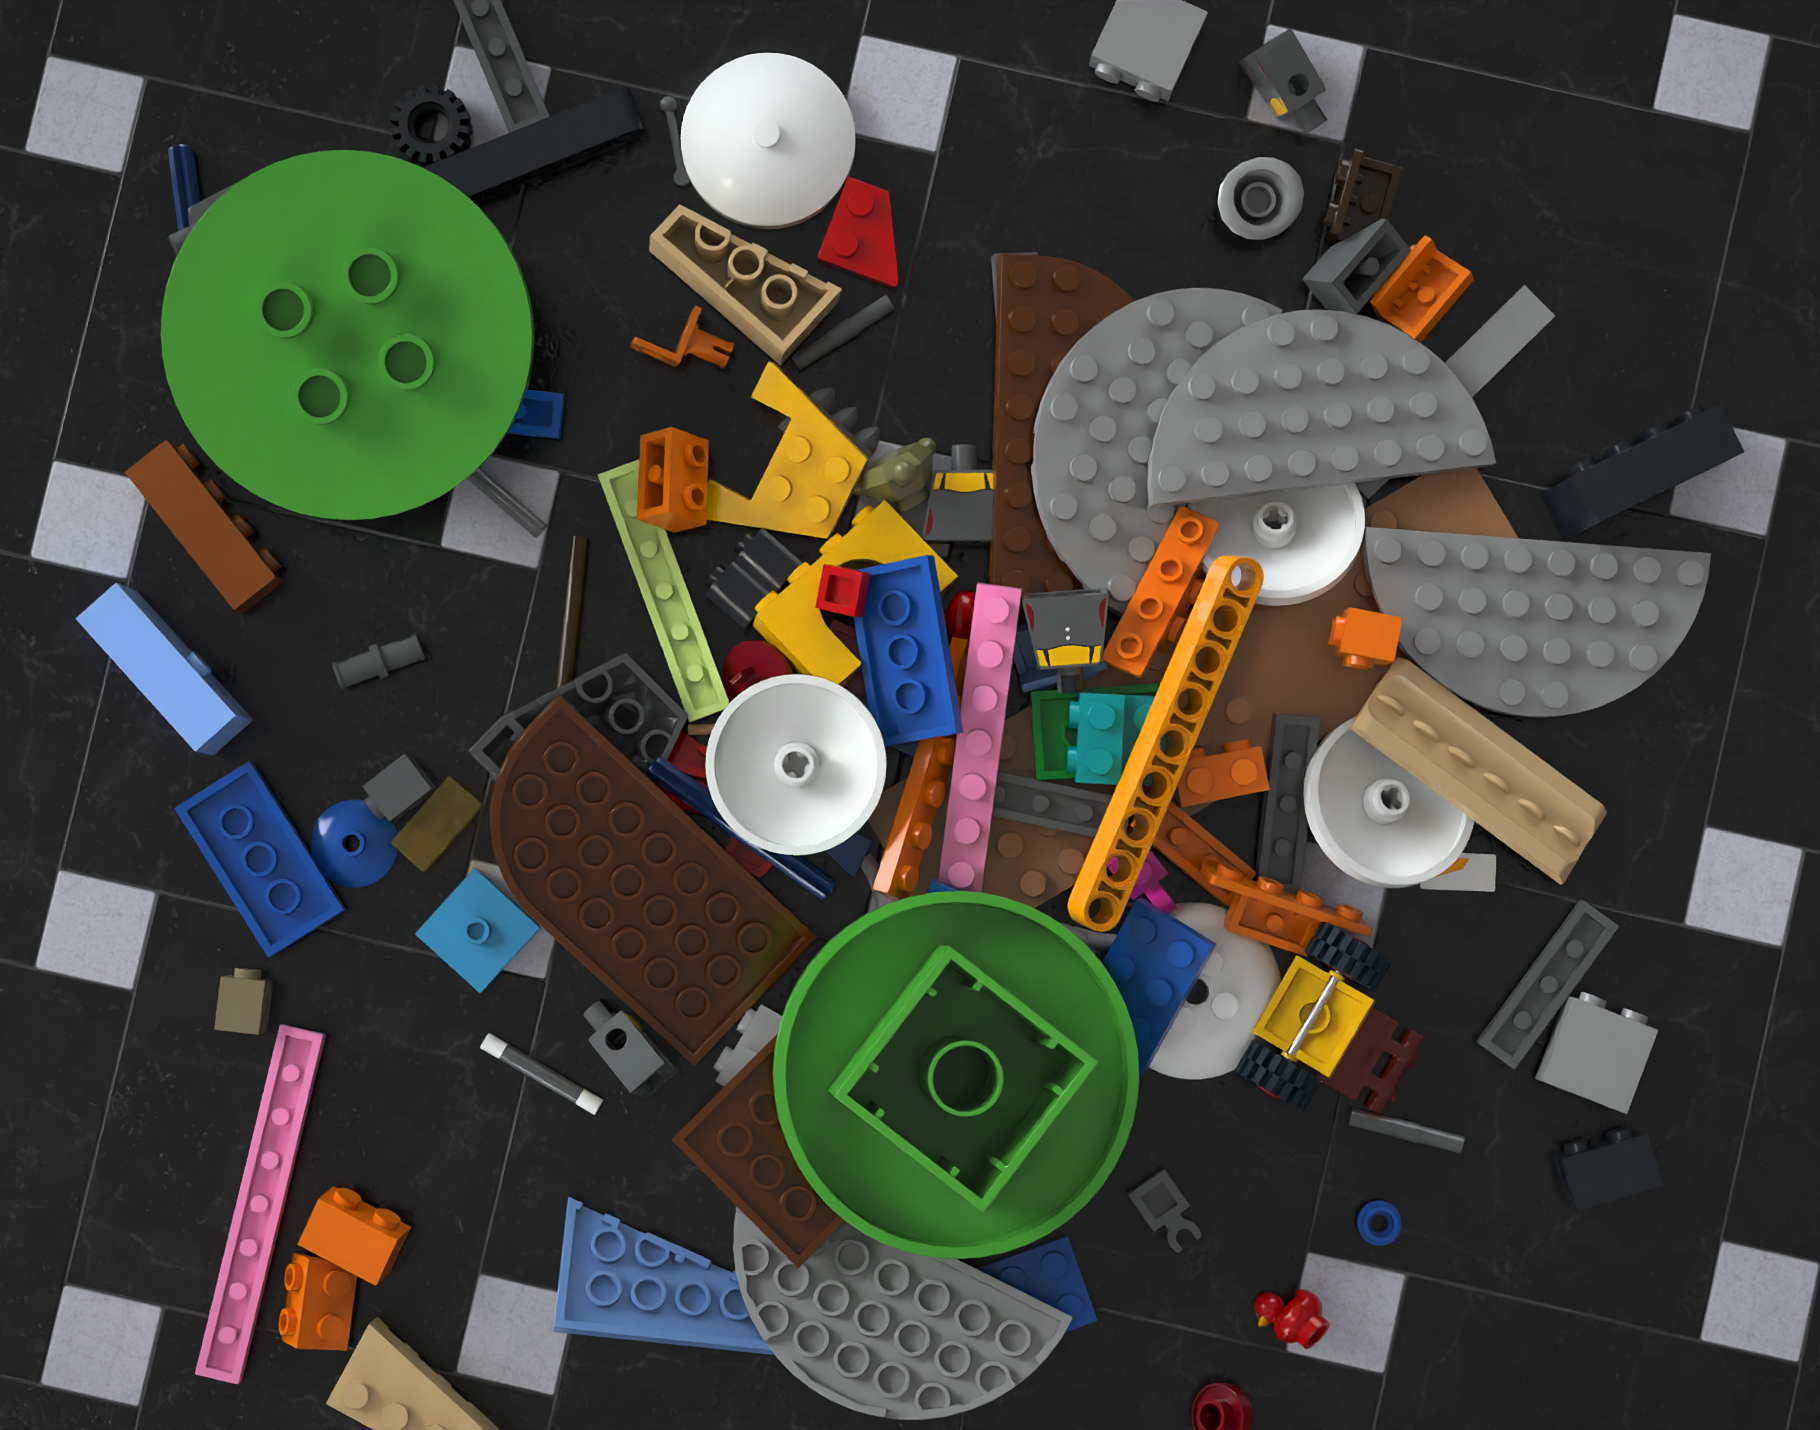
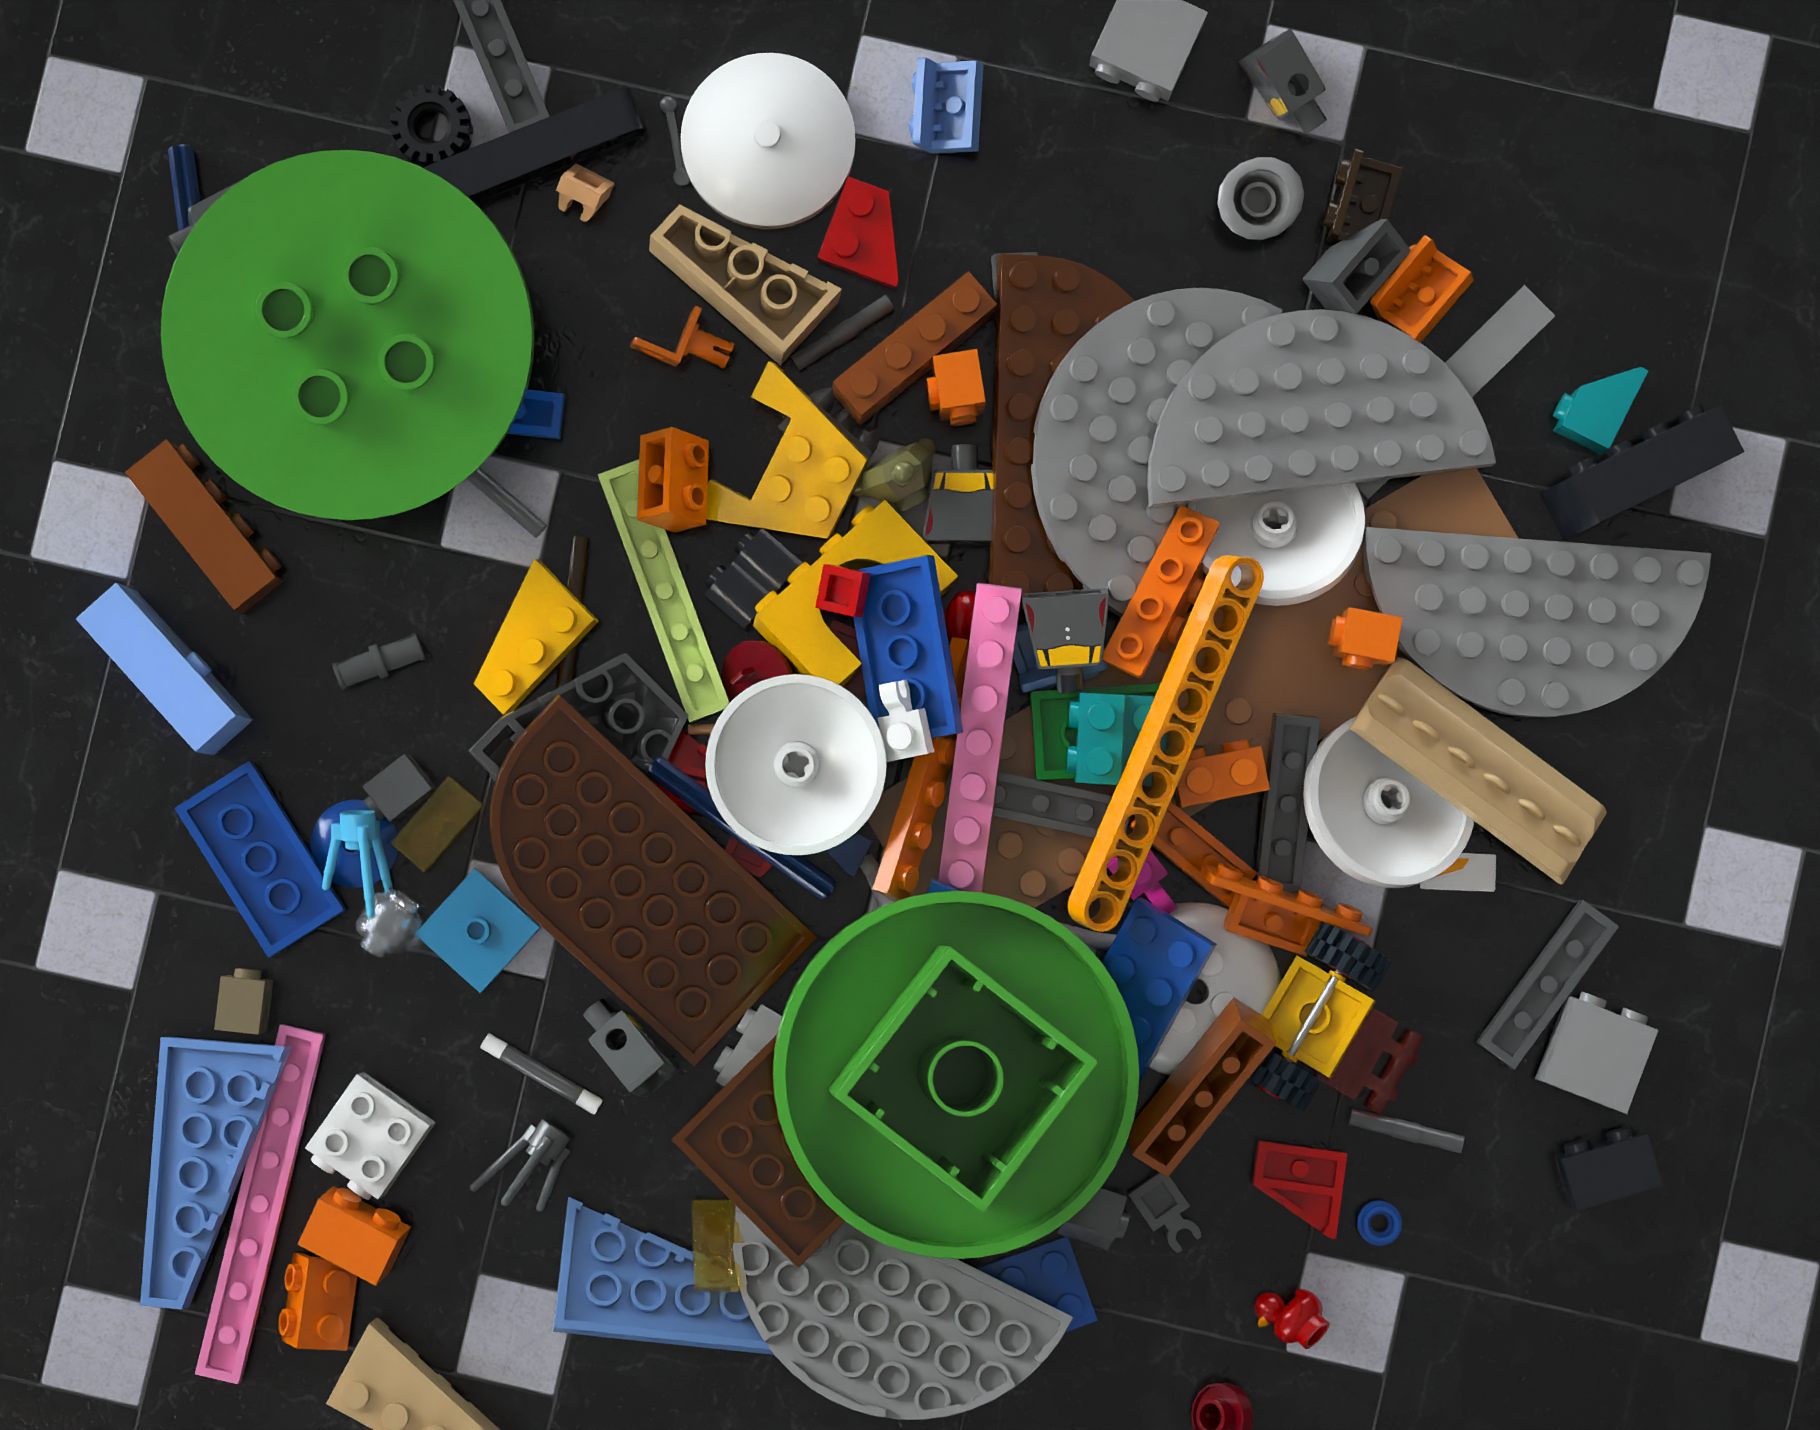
none -> medium blue wing [140,1037,292,1309]
none -> white brick [305,1072,436,1200]
none -> medium azure plant [322,810,394,918]
none -> clear head [355,888,422,957]
none -> dark grey plant [469,1119,571,1212]
none -> yellow wing [474,558,599,715]
none -> light nougat tile [556,164,614,222]
none -> clear yellow plate [691,1200,741,1292]
none -> dark orange brick [832,271,997,426]
none -> white plate [878,680,934,762]
none -> medium blue bracket [909,57,983,154]
none -> orange brick [926,349,986,426]
none -> dark grey brick [1057,1188,1130,1251]
none -> dark orange brick [1128,997,1277,1177]
none -> red wing [1251,1140,1348,1239]
none -> teal slope [1553,367,1648,455]

